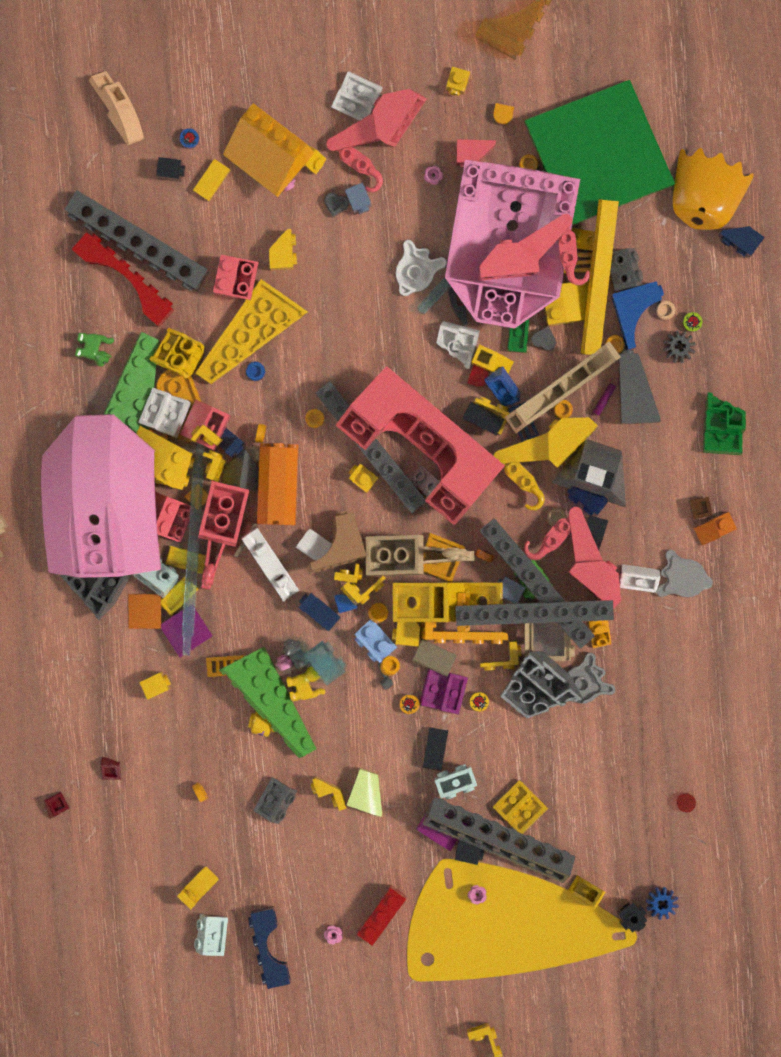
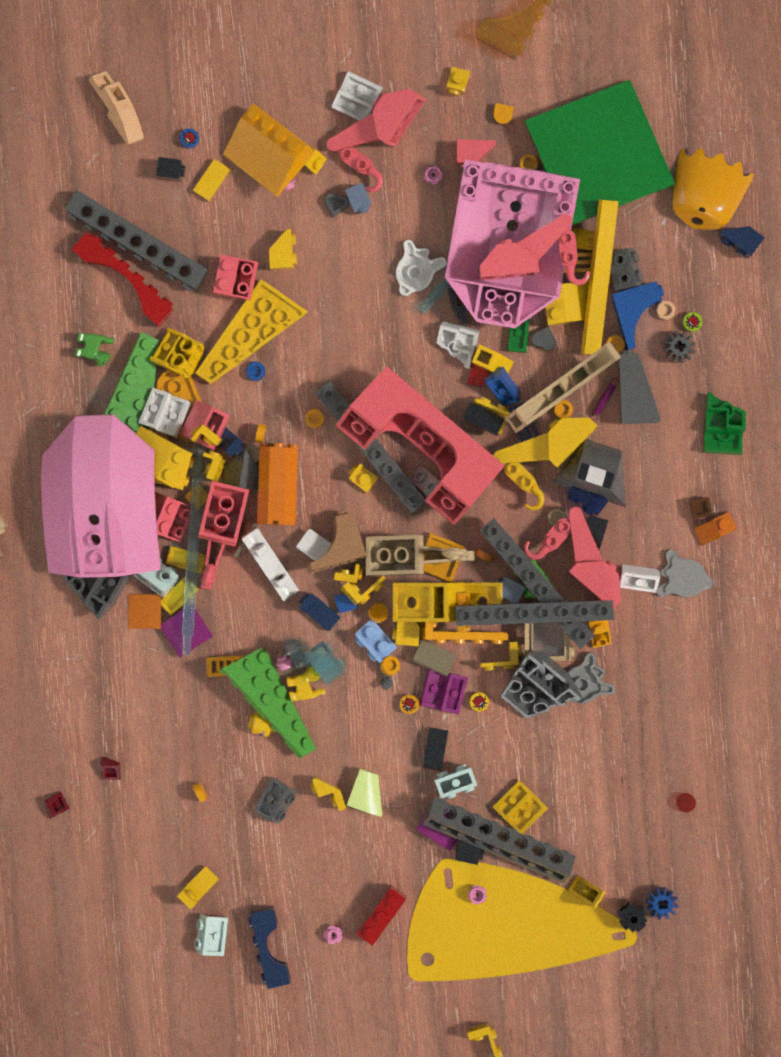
yellow brick [139,672,171,700] -> none

